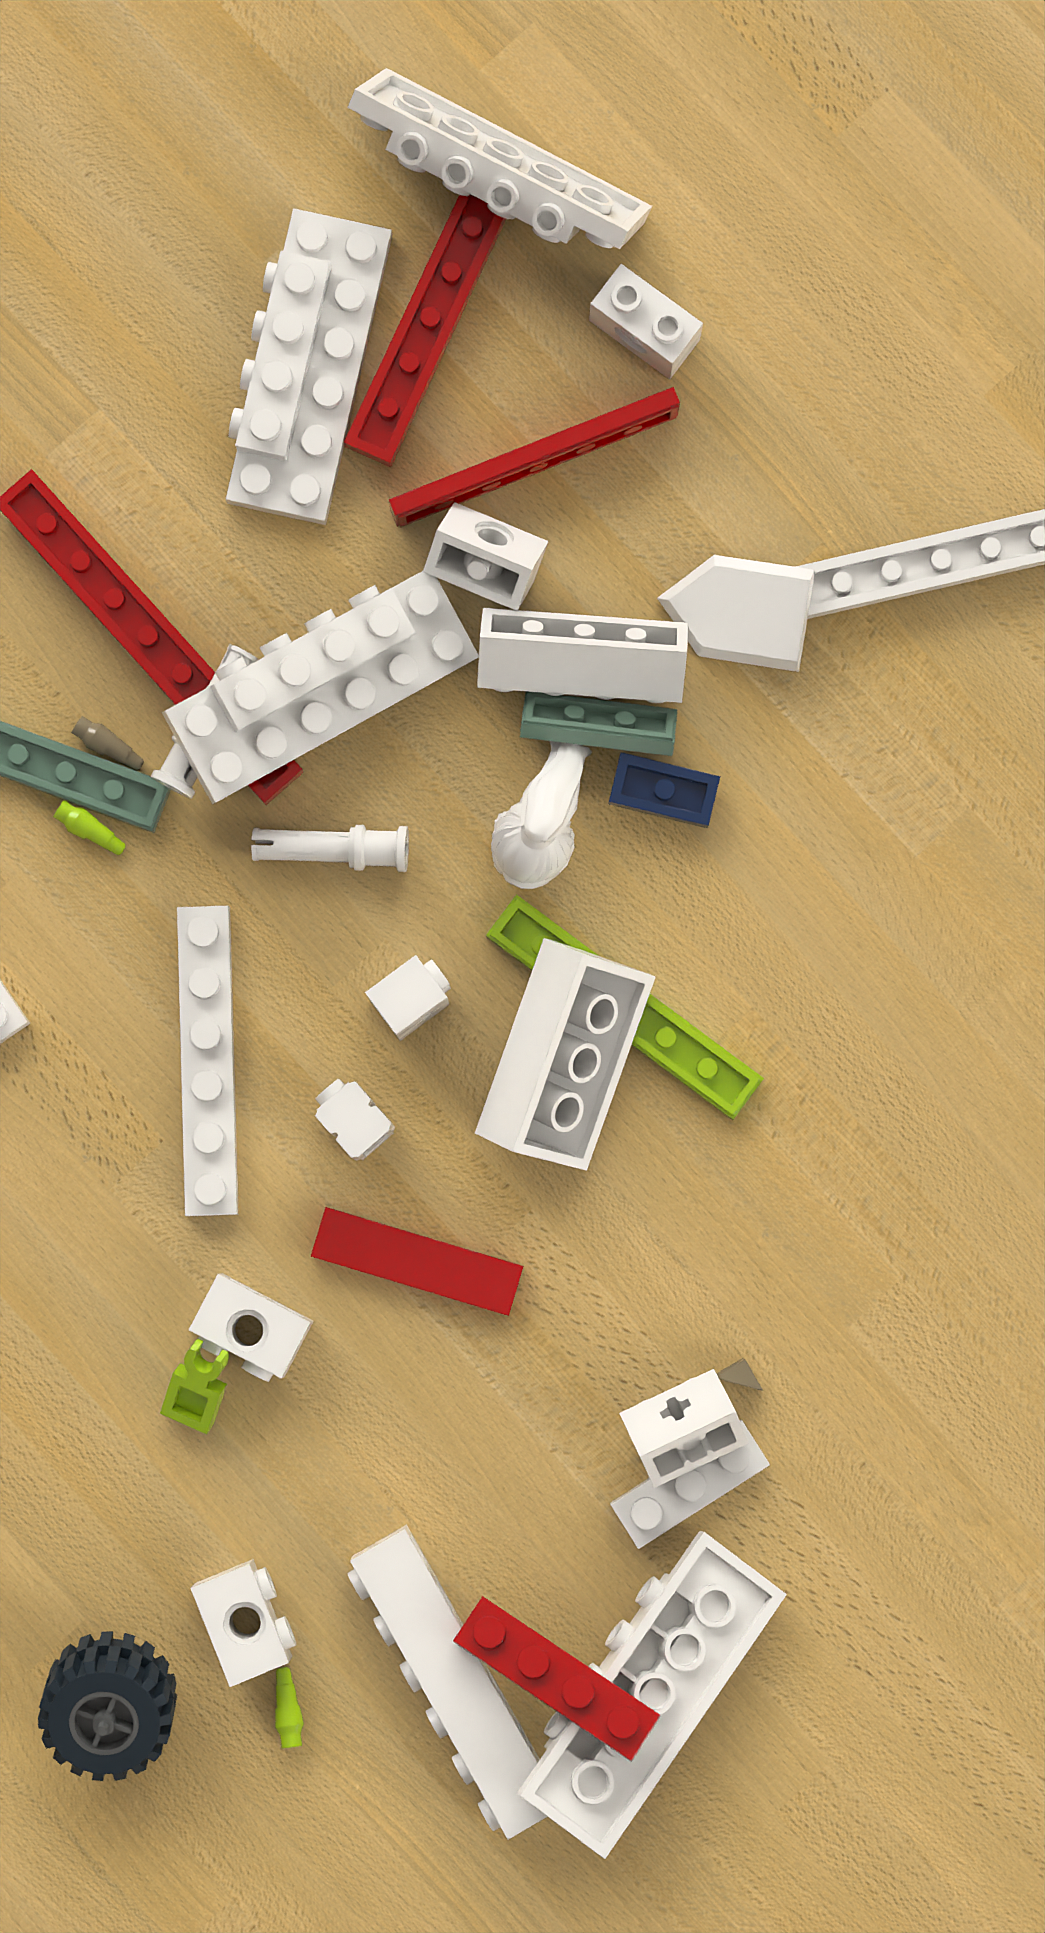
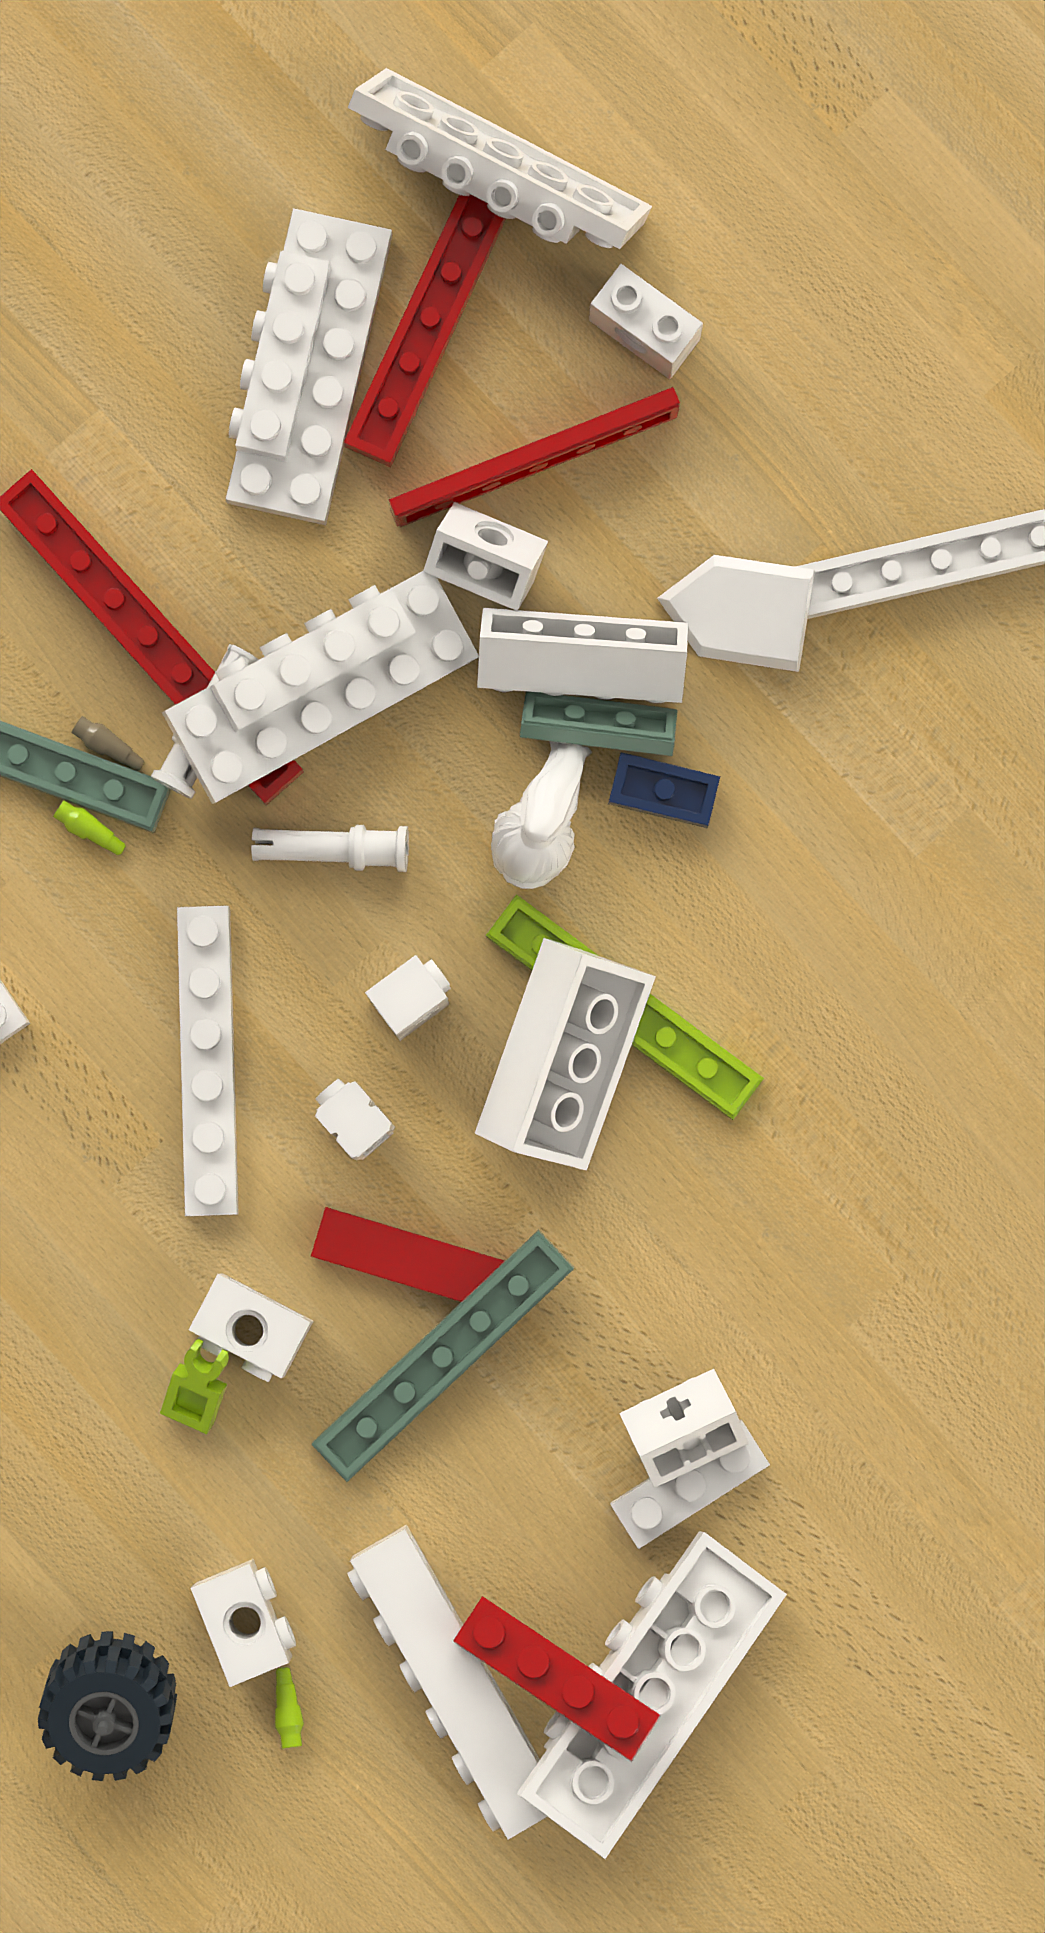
dark tan piece [716,1358,763,1391] -> none
none -> sand green tile [311,1229,574,1482]

